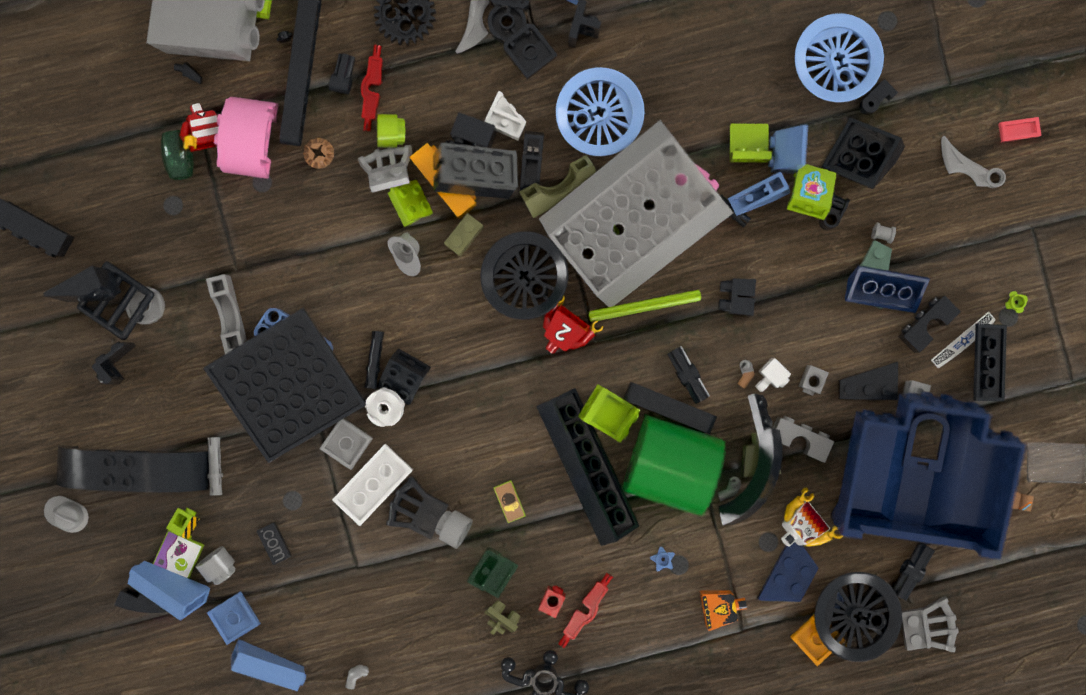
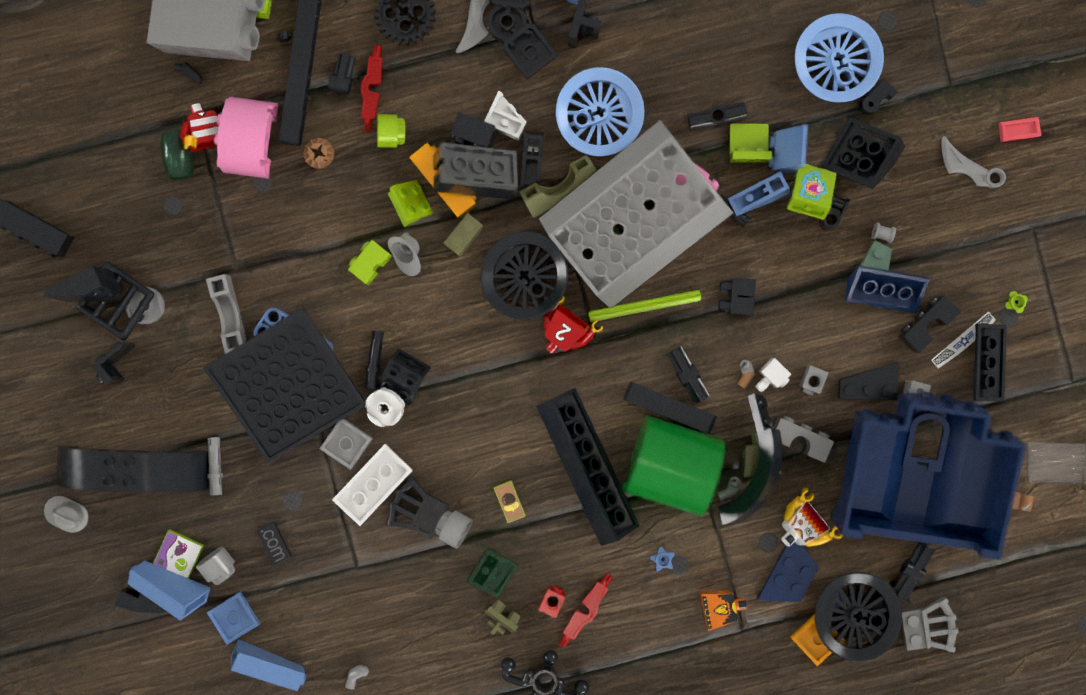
lime brick [166,507,200,539] -> none
light grey plate [358,145,412,192] -> none
lime panel [578,384,640,443] -> none
none -> lime brick [348,240,392,285]
none -> black piece [687,102,747,131]

